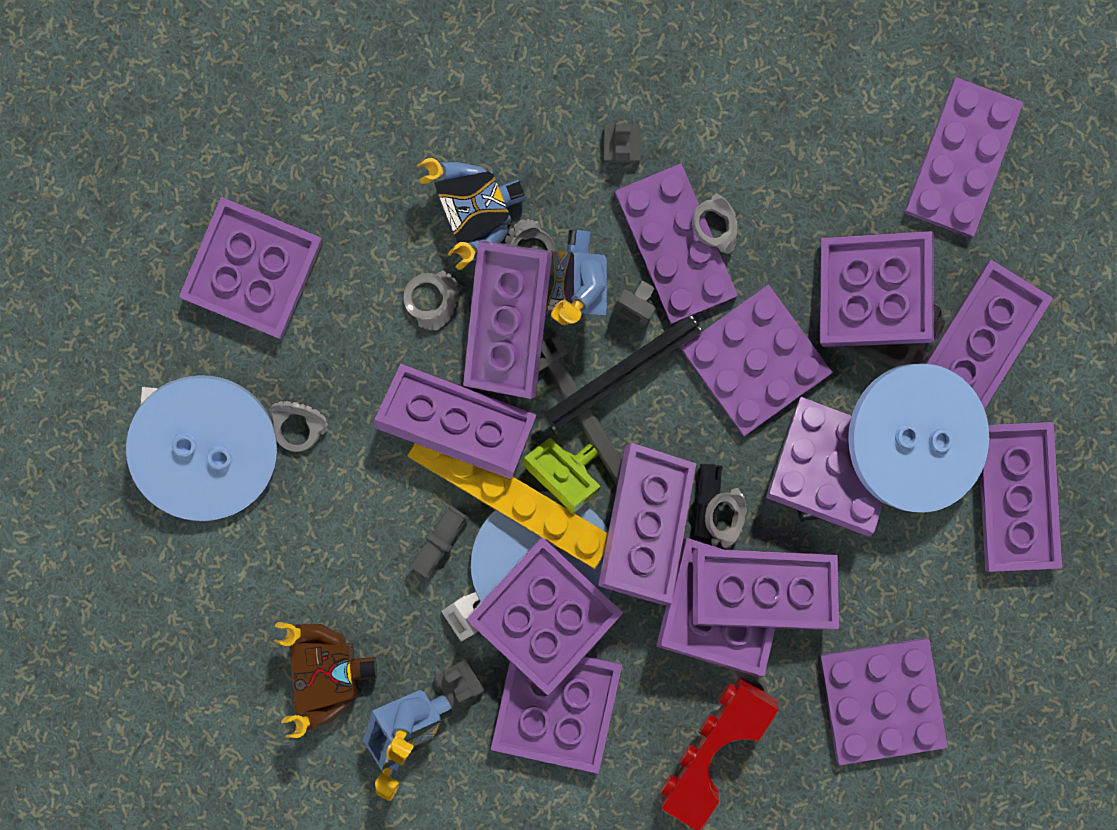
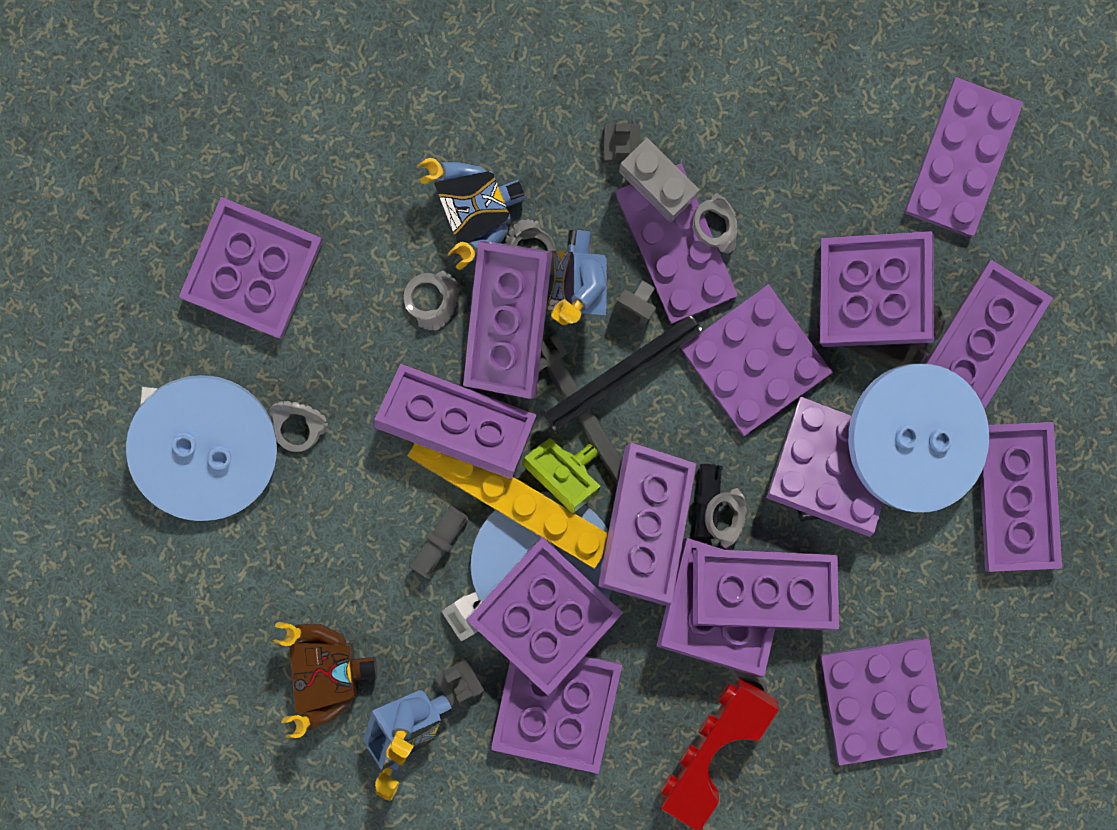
none -> light grey brick [619,138,700,223]

